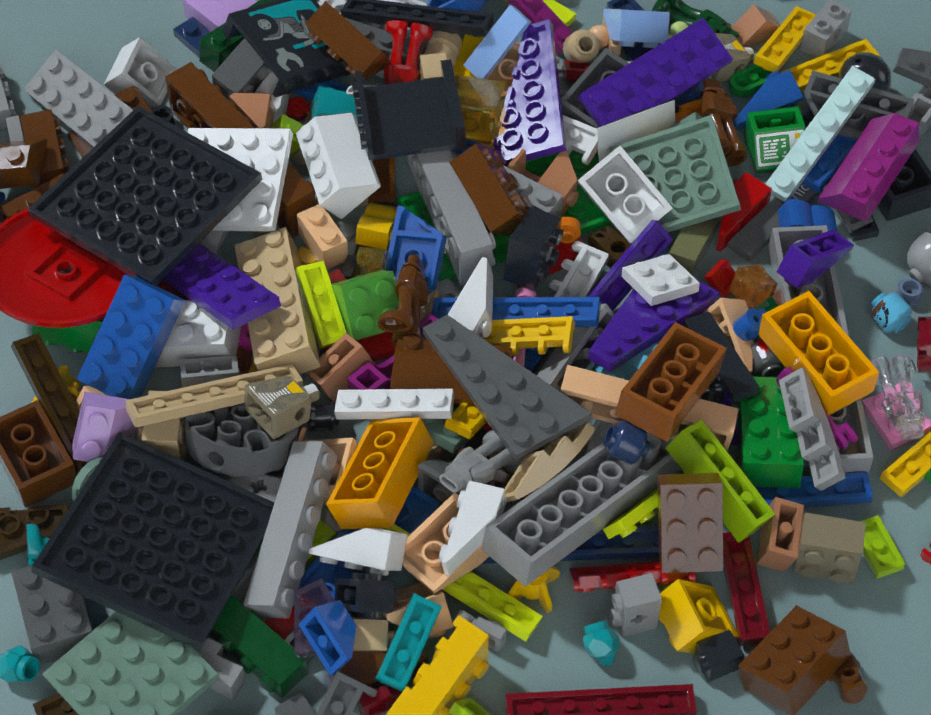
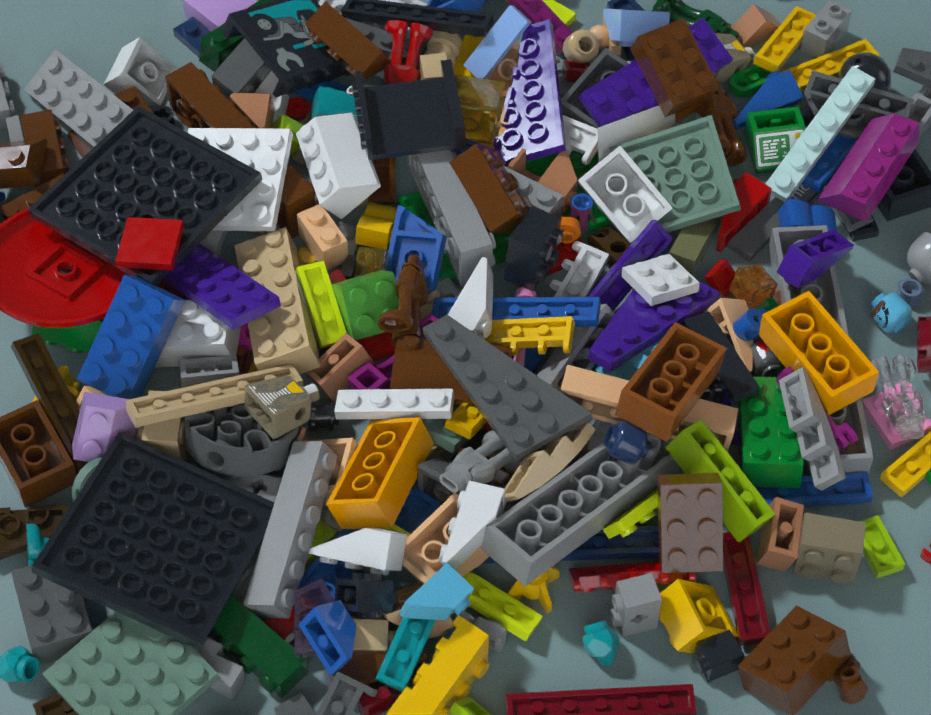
none -> red tile [115,217,184,271]
none -> medium azure slope [399,563,474,620]
none -> piece [568,193,595,233]
none -> reddish brown brick [630,18,719,117]

